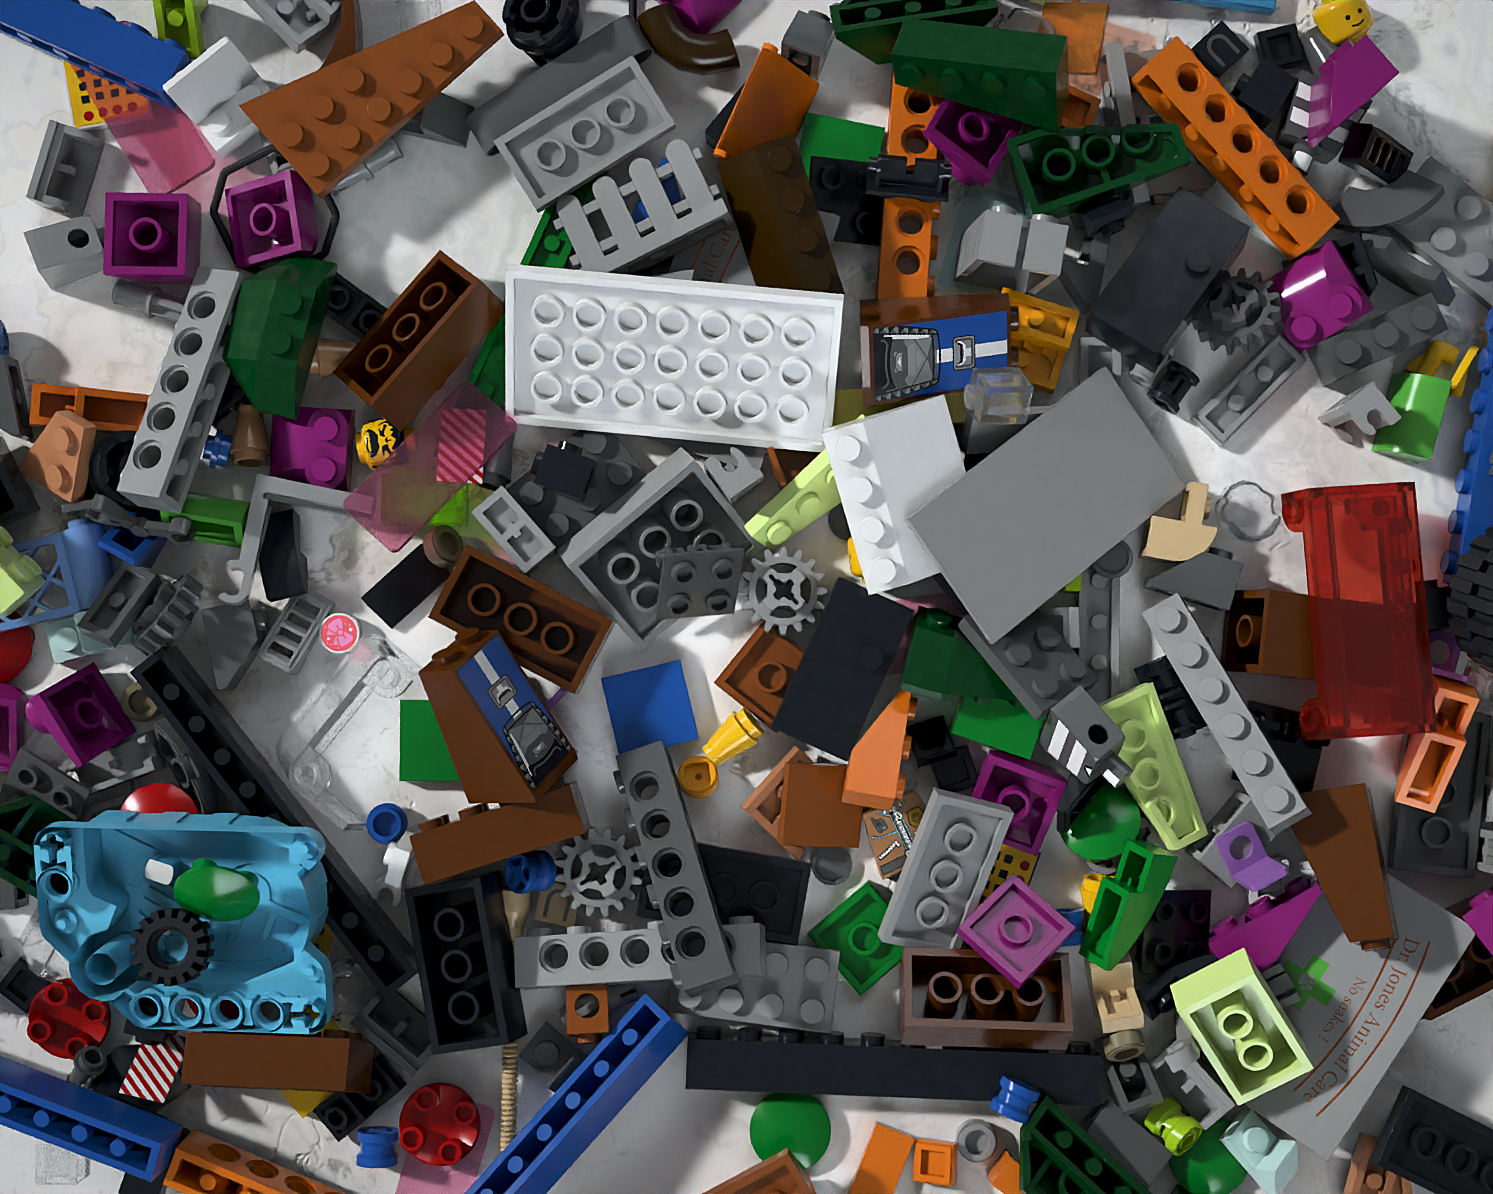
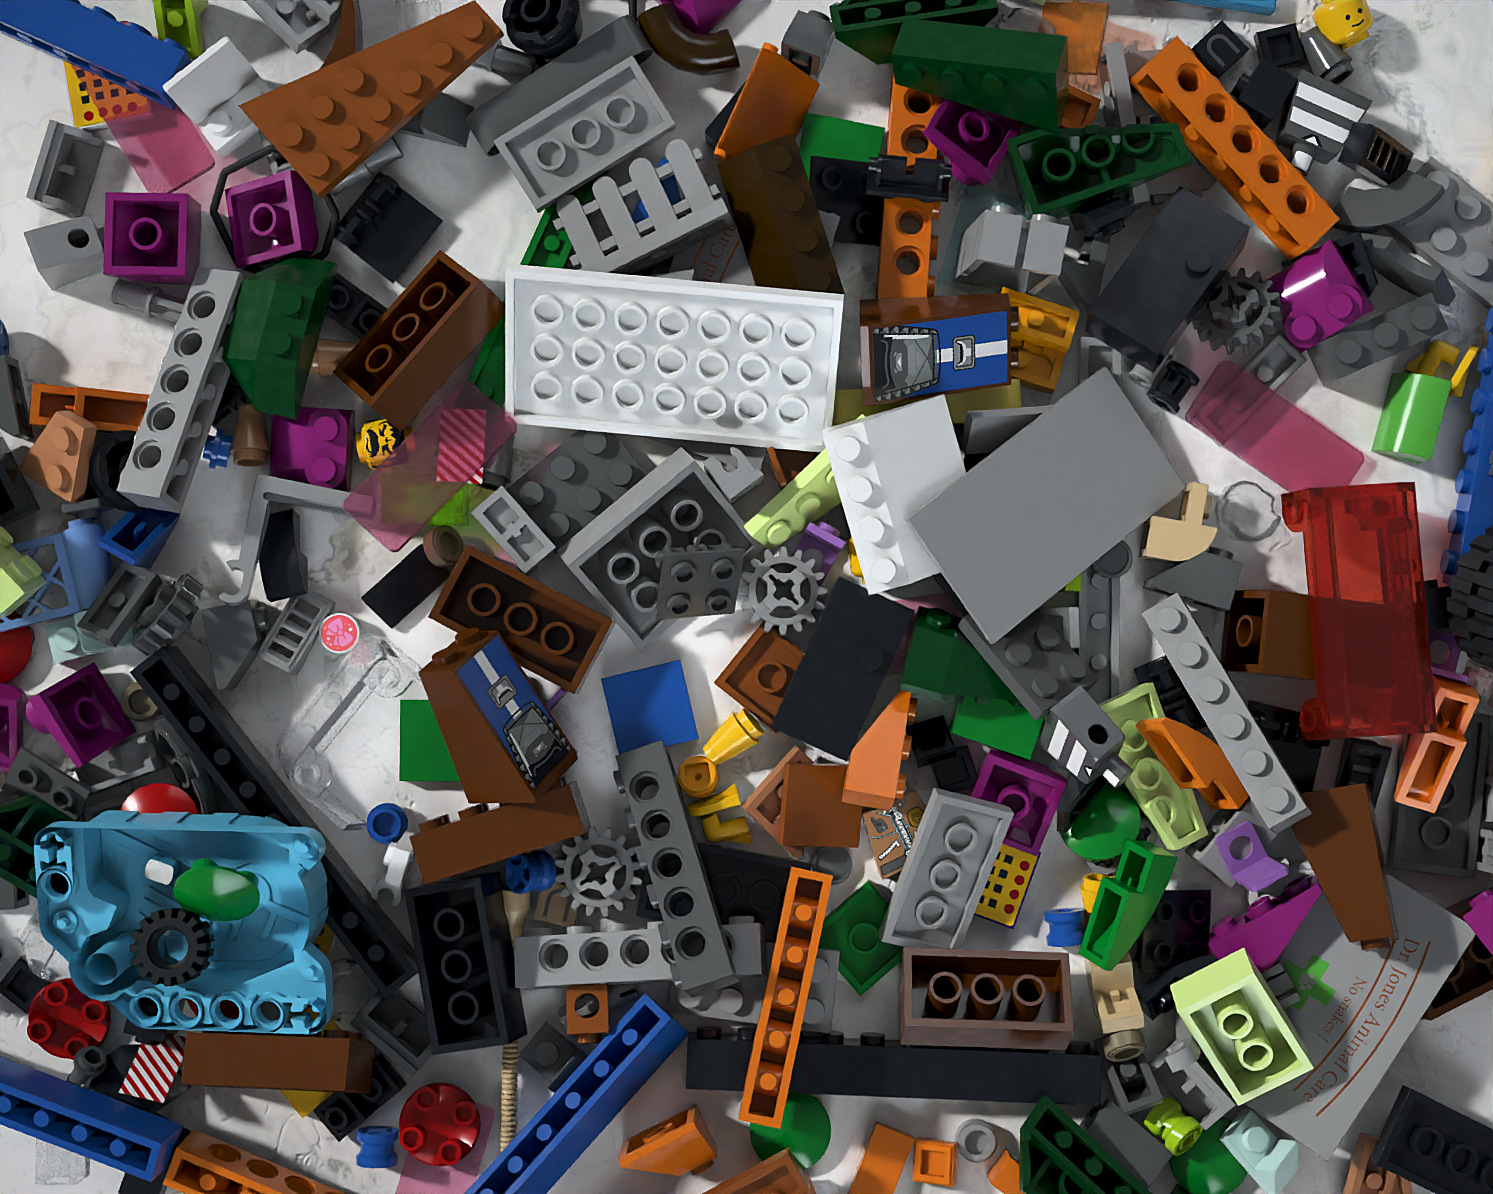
dark grey piece [85,494,197,546] -> none
bright green brick [160,492,251,548] -> none
black brick [530,441,597,502] -> none
magenta plate [956,873,1076,989] -> none
clear brick [964,367,1034,425] -> none
blue wheel [989,1074,1041,1124] -> none
magenta slope [1307,35,1400,149] -> none
light grey hinge [1318,382,1402,443] -> none
none -> black hinge [334,171,443,284]
none -> light grey axle [475,40,536,78]
none -> orange slope [618,1104,718,1176]
none -> yellow piece [687,783,752,844]
none -> orange brick [738,867,833,1129]
none -> medium lavender bracket [786,521,846,587]
none -> orange slope [1135,717,1250,810]
none -> clear pink piece [1185,360,1364,514]
none -> black slope [1334,731,1392,810]

